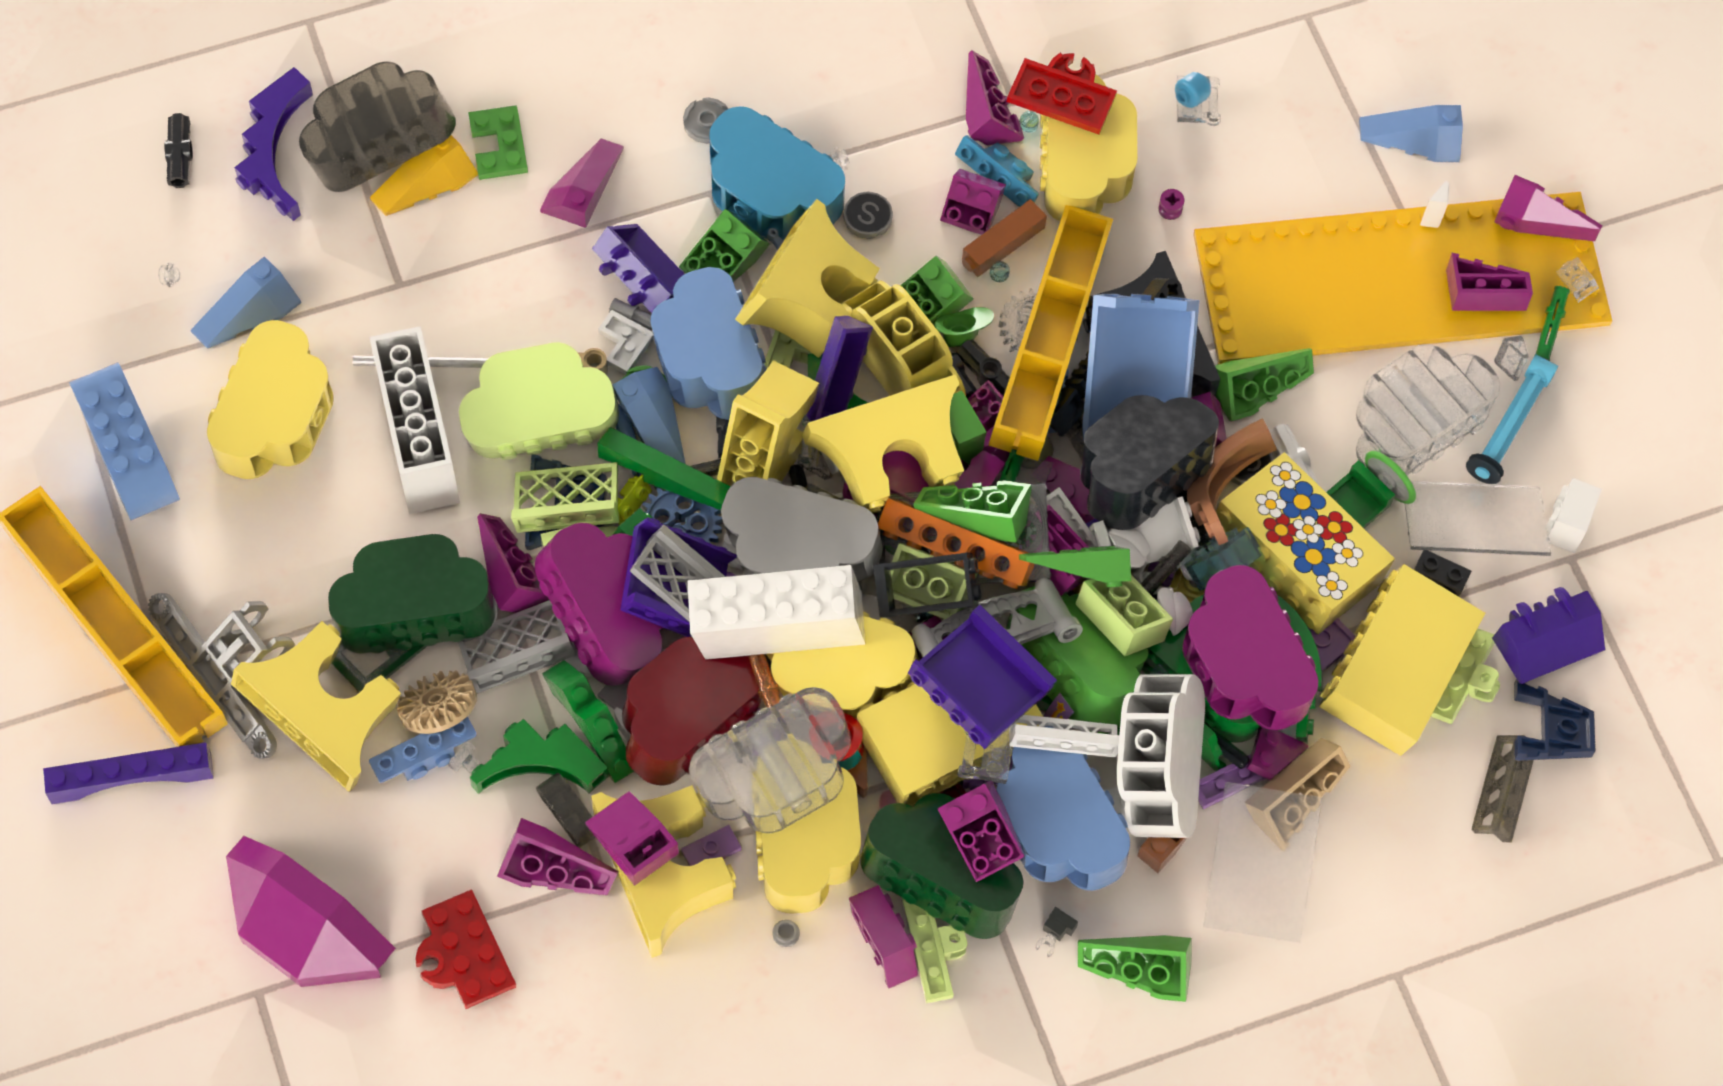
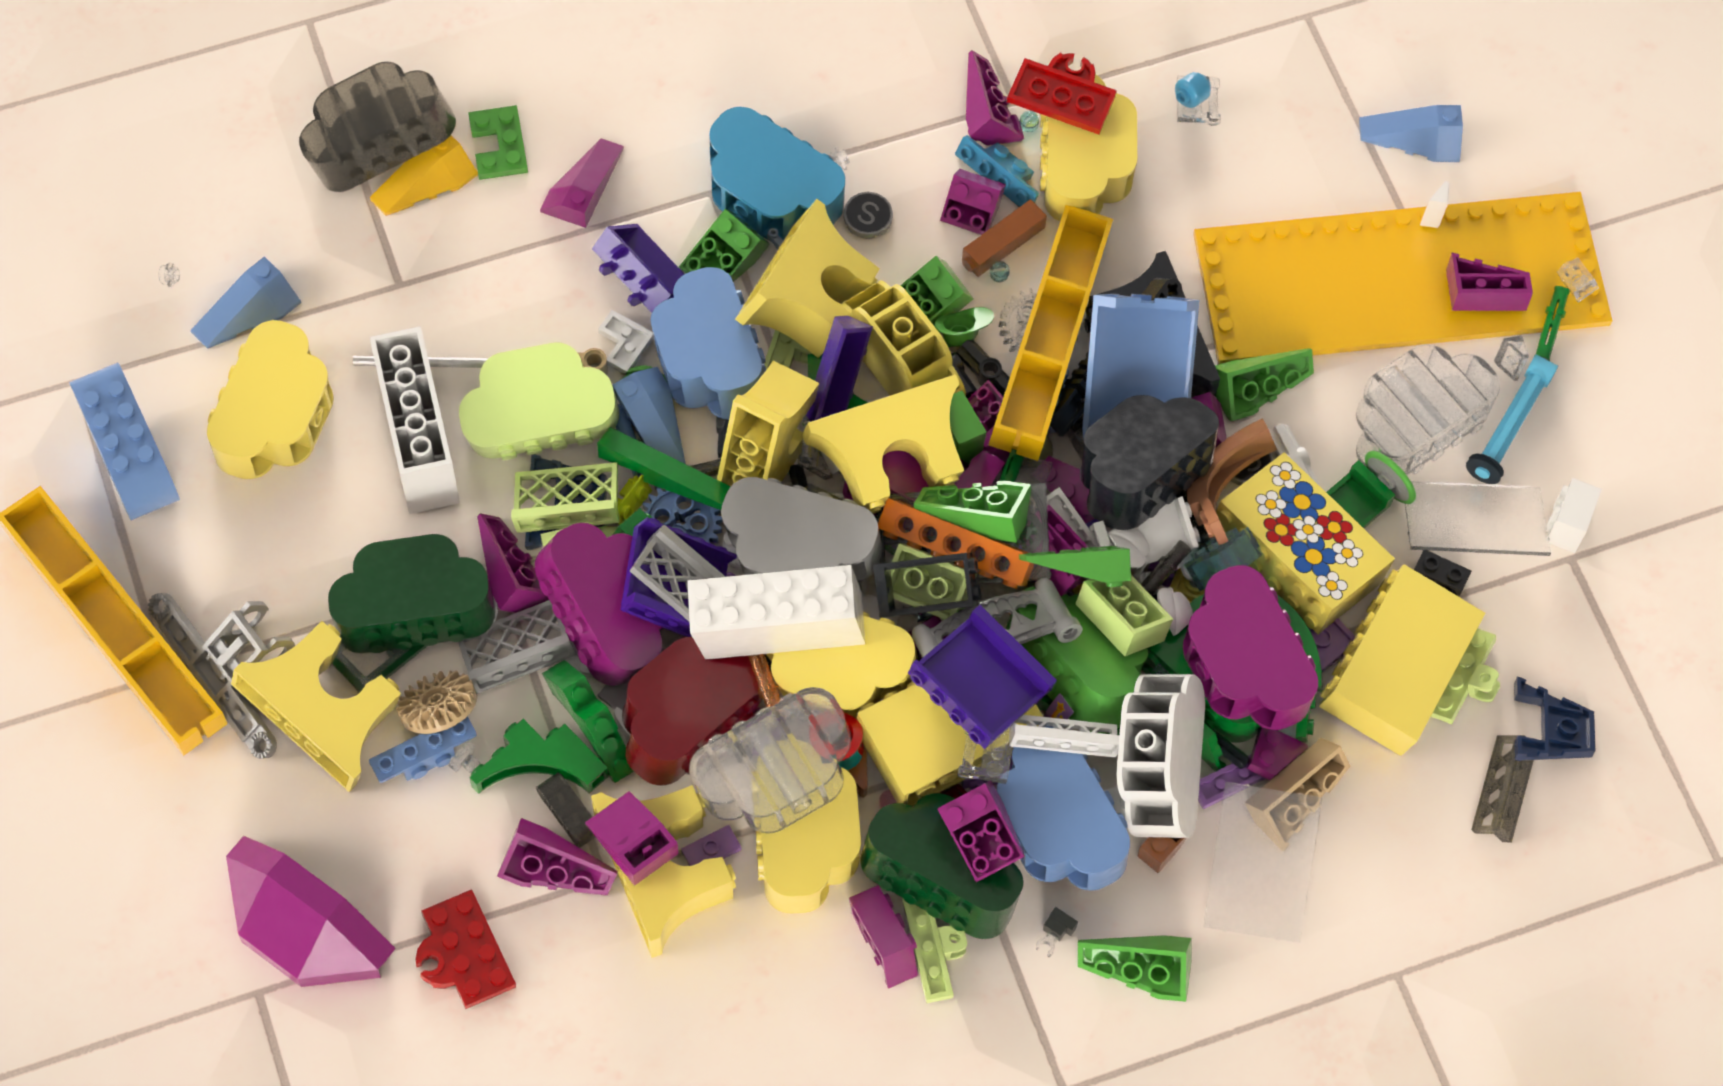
dark purple arch [43,742,214,804] -> none
black piece [164,113,193,188] -> none
dark purple arch [234,67,313,221] -> none
light grey axle [609,298,652,330] -> none
light grey tile [683,97,729,144] -> none
light grey plate [772,920,800,947] -> none
magenta wheel [1158,189,1185,220] -> none
dark purple piece [1492,587,1606,684] -> none
magenta wedge [1494,175,1603,241] -> none

